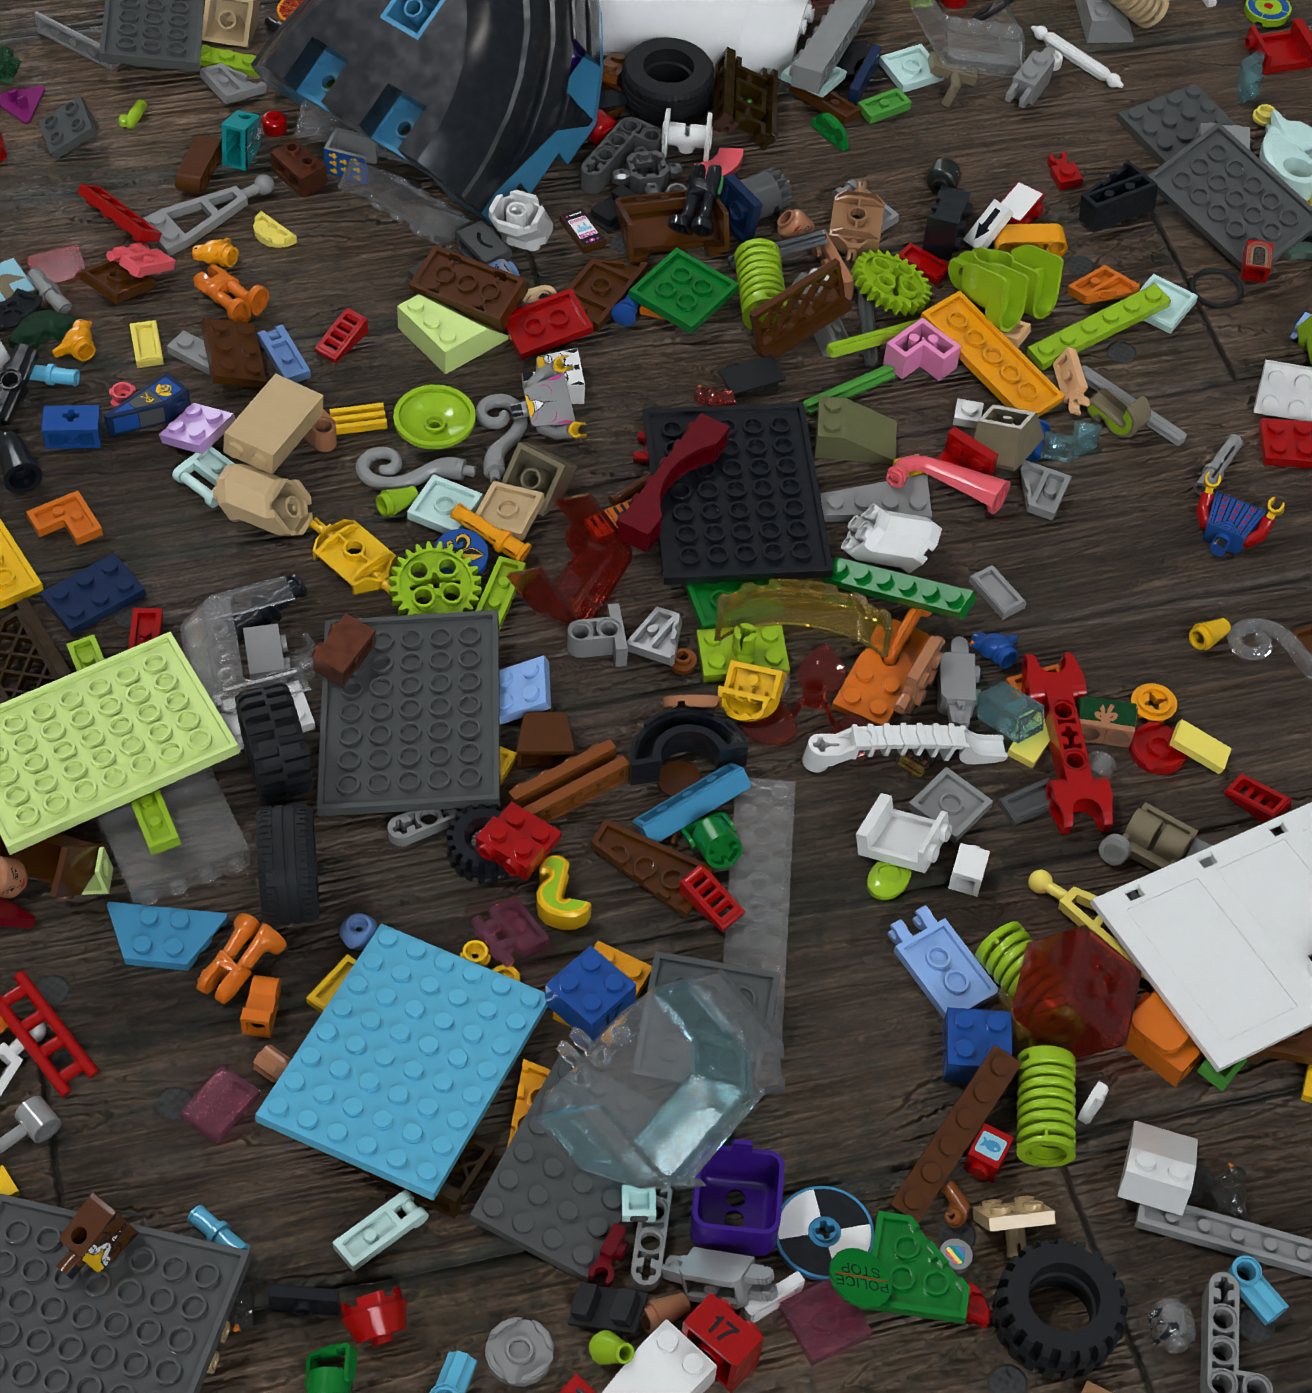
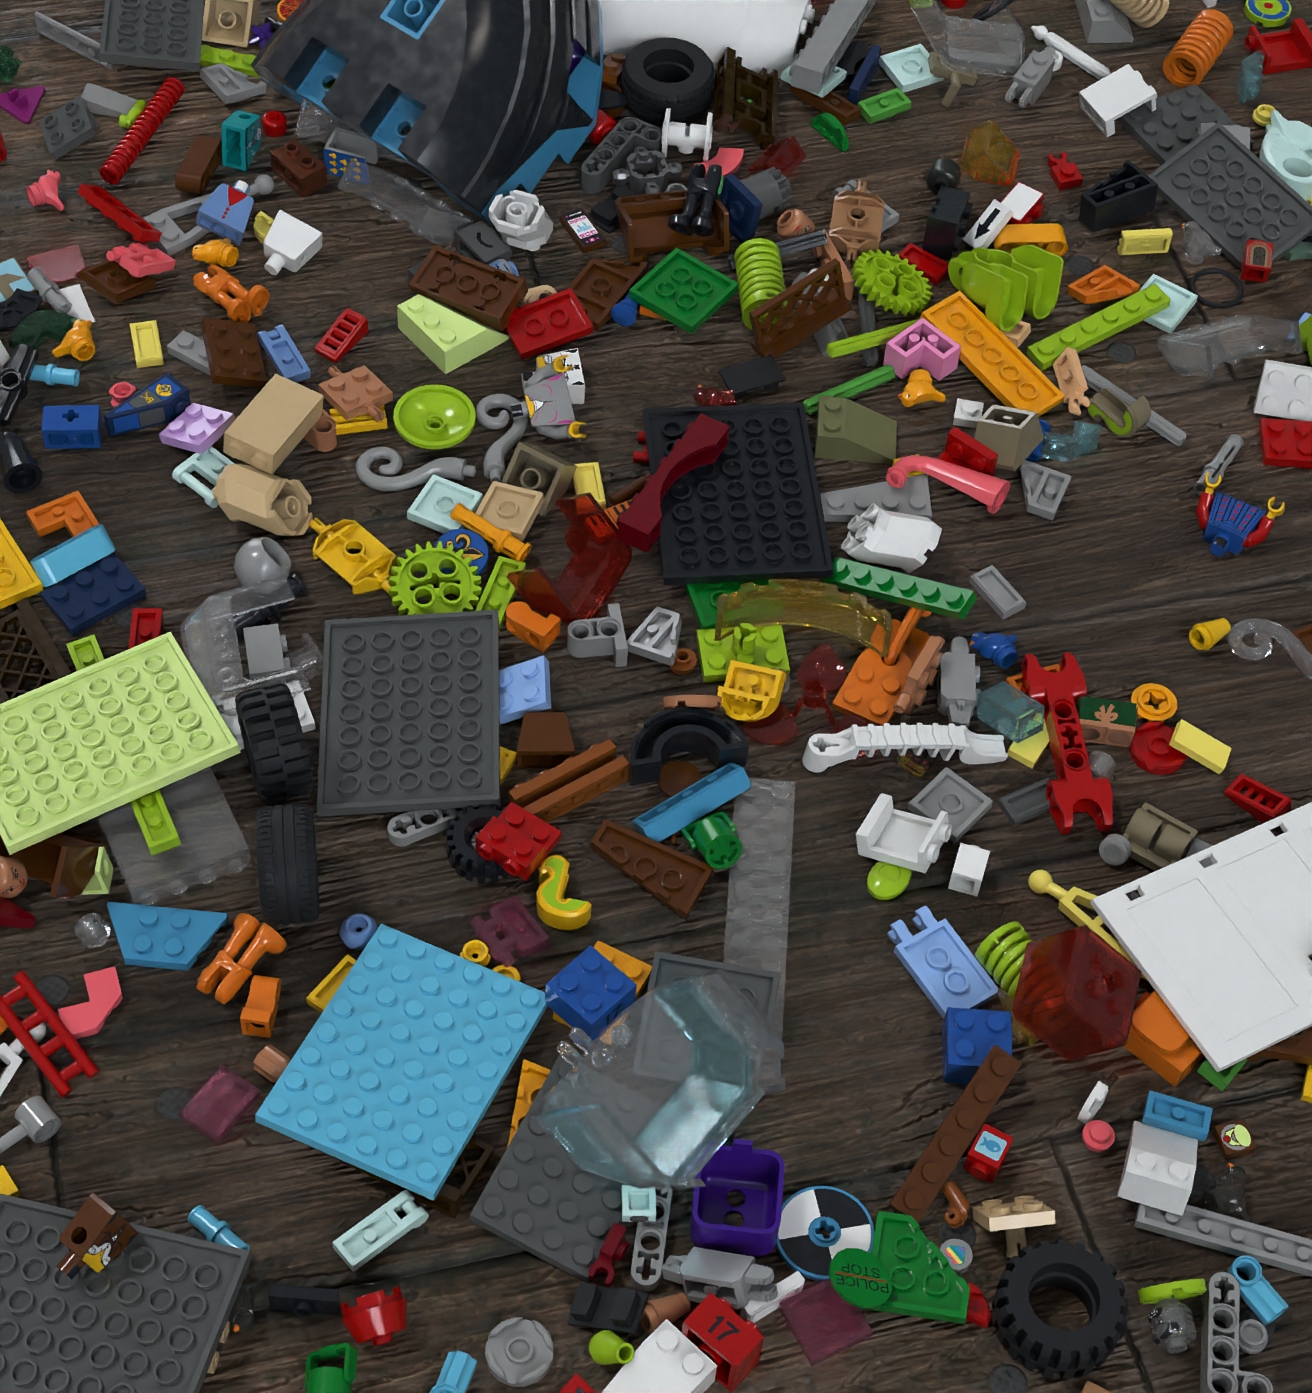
copper brick [311,614,376,687] -> none
lime cone [376,486,419,517] -> none
red slope [679,864,745,932] -> none
lime piece [1017,1045,1076,1167] -> none
none -> coral animal [26,170,65,211]
none -> medium azure beam [30,524,116,587]
none -> coral tile [58,966,123,1039]
none -> white sticker [59,284,96,325]
none -> clear piece [74,913,111,948]
none -> light grey slope [81,83,137,117]
none -> red piece [99,77,185,185]
none -> medium blue torso [195,180,254,246]
none -> light grey helmet [234,537,291,593]
none -> dark purple plant [248,22,273,48]
none -> white torso [263,210,323,275]
none -> nougat plate [318,365,393,422]
none -> orange leg [506,601,561,653]
none -> light yellow tile [572,462,606,512]
none -> clear red panel [748,136,807,176]
none -> light orange animal [898,369,946,407]
none -> clear yellow slope [960,119,1020,186]
none -> white panel [1079,64,1157,138]
none -> coral plate [1082,1120,1115,1152]
none -> light yellow tile [1117,228,1173,255]
none -> lime tile [1138,1278,1207,1305]
none -> dark azure plate [1141,1090,1213,1141]
none -> clear windscreen [1157,314,1303,378]
none -> orange piece [1163,9,1234,88]
none -> clear animal [1181,221,1222,264]
none -> tile [1212,1120,1257,1160]
none -> light grey plate [1239,1319,1268,1354]

